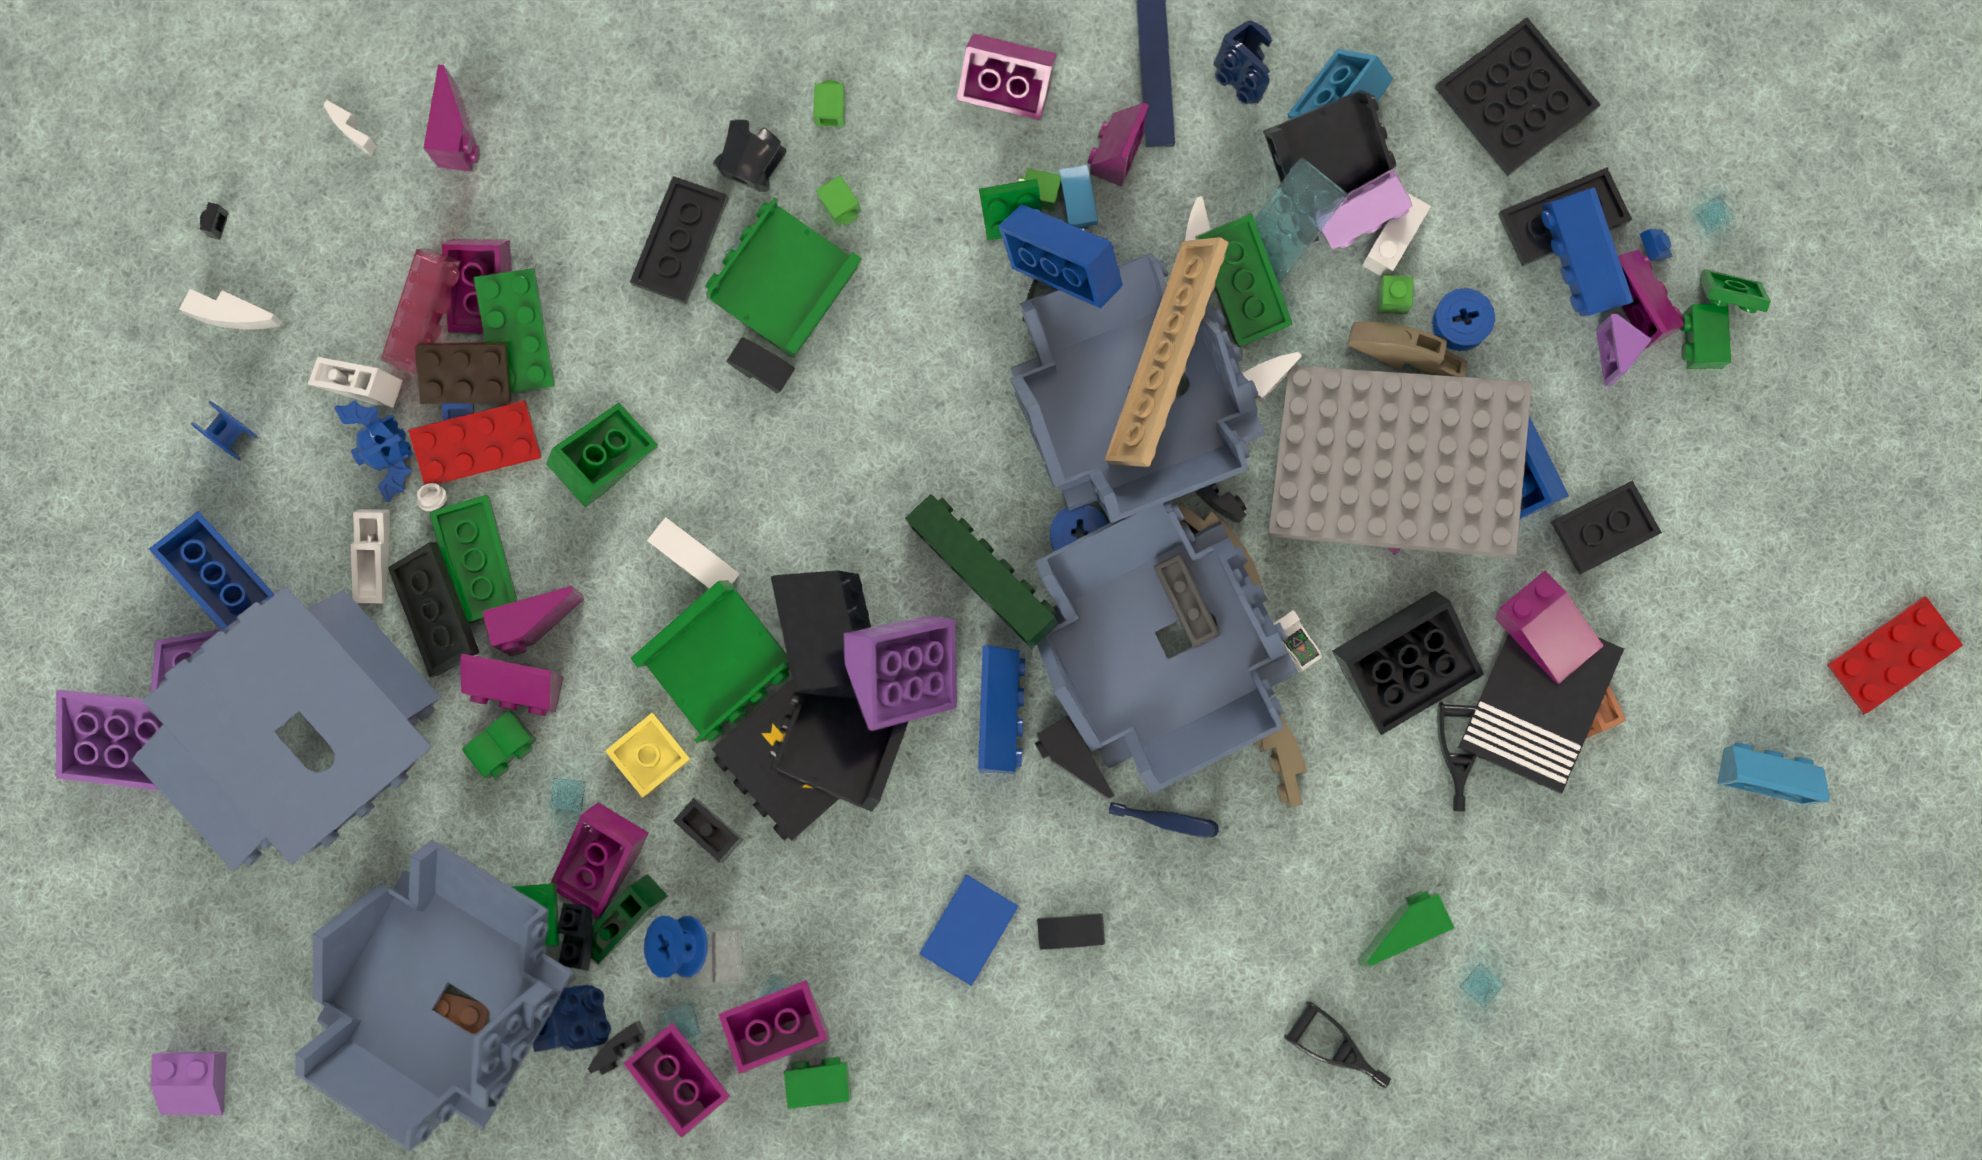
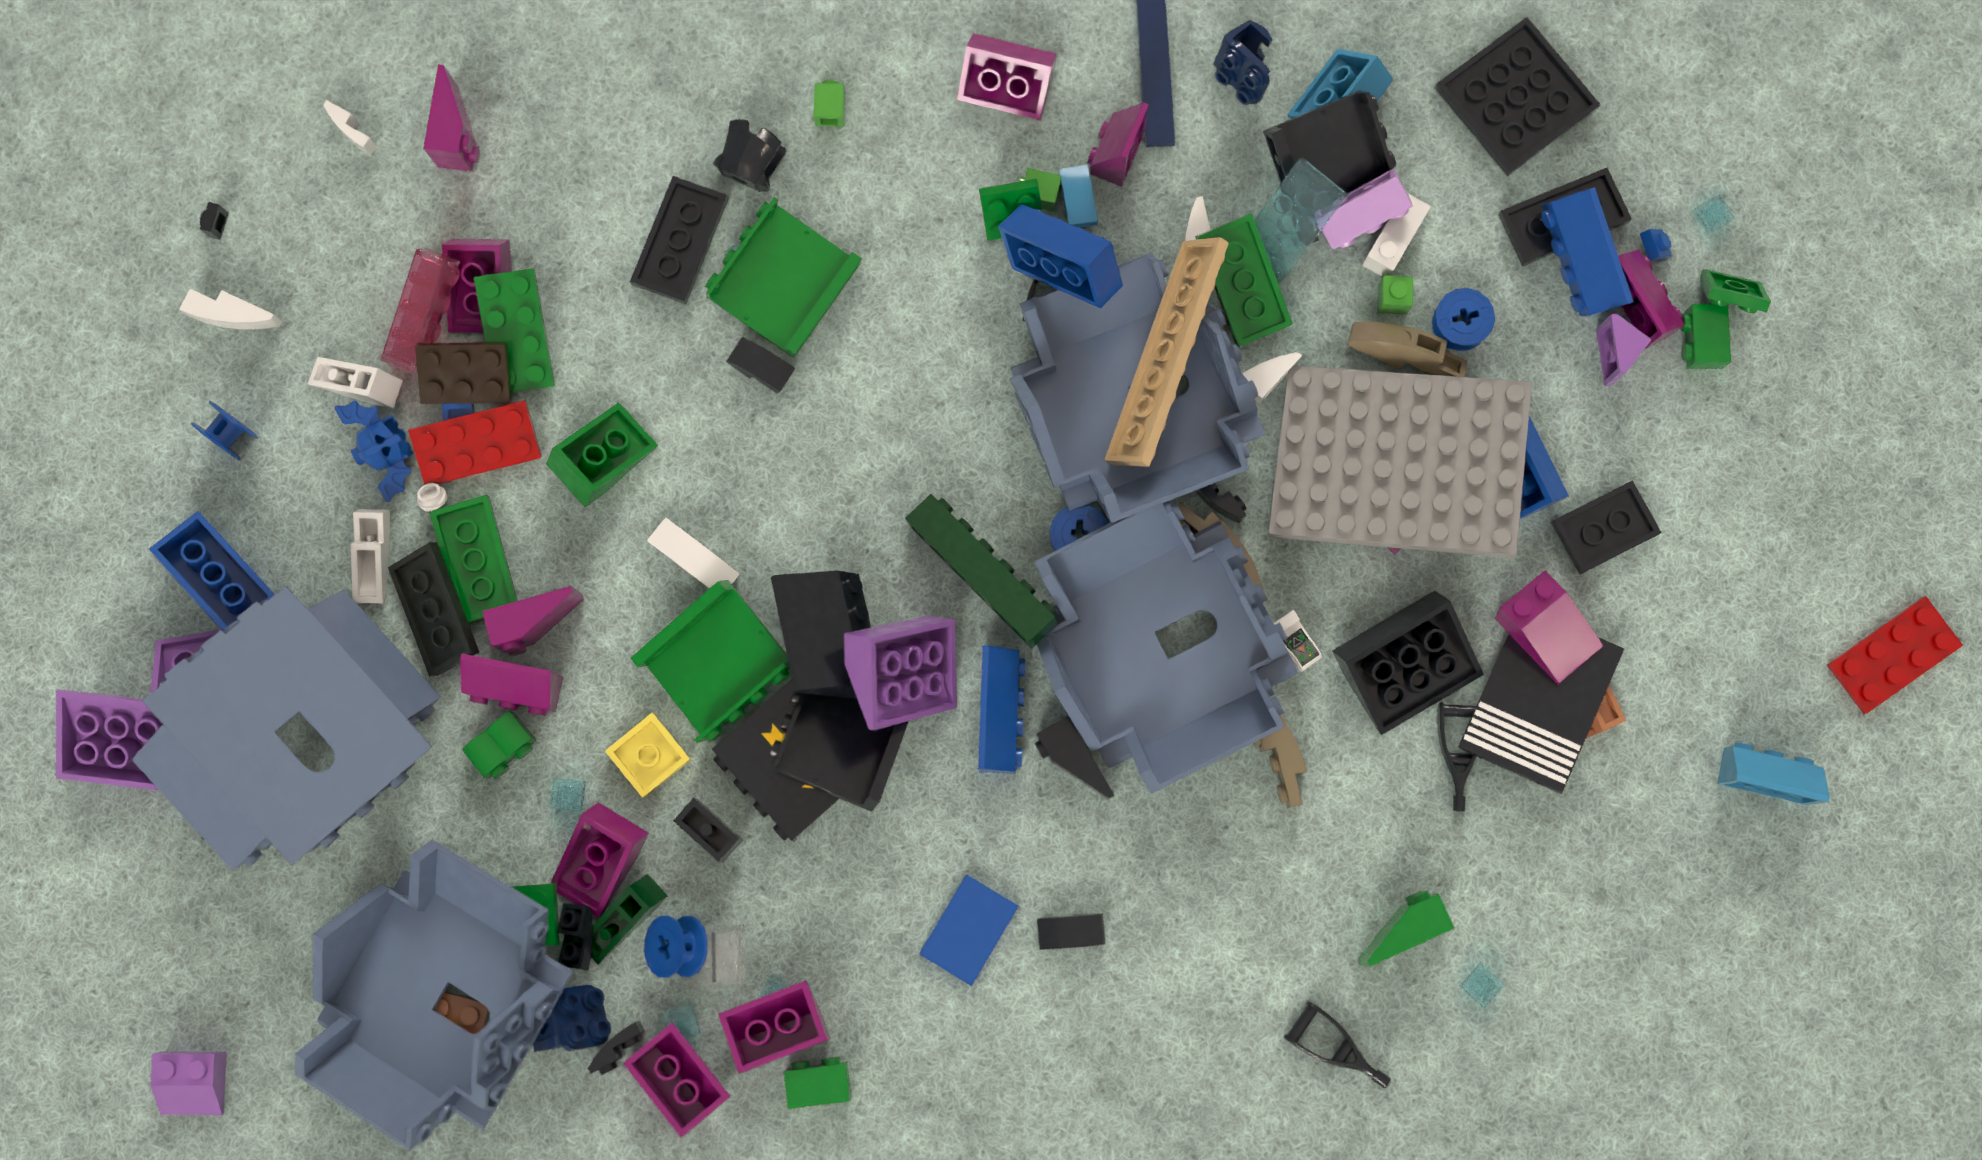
bright green brick [816,175,861,227] -> none
dark blue piece [1109,802,1219,838] -> none
dark grey tile [1153,553,1221,649] -> none

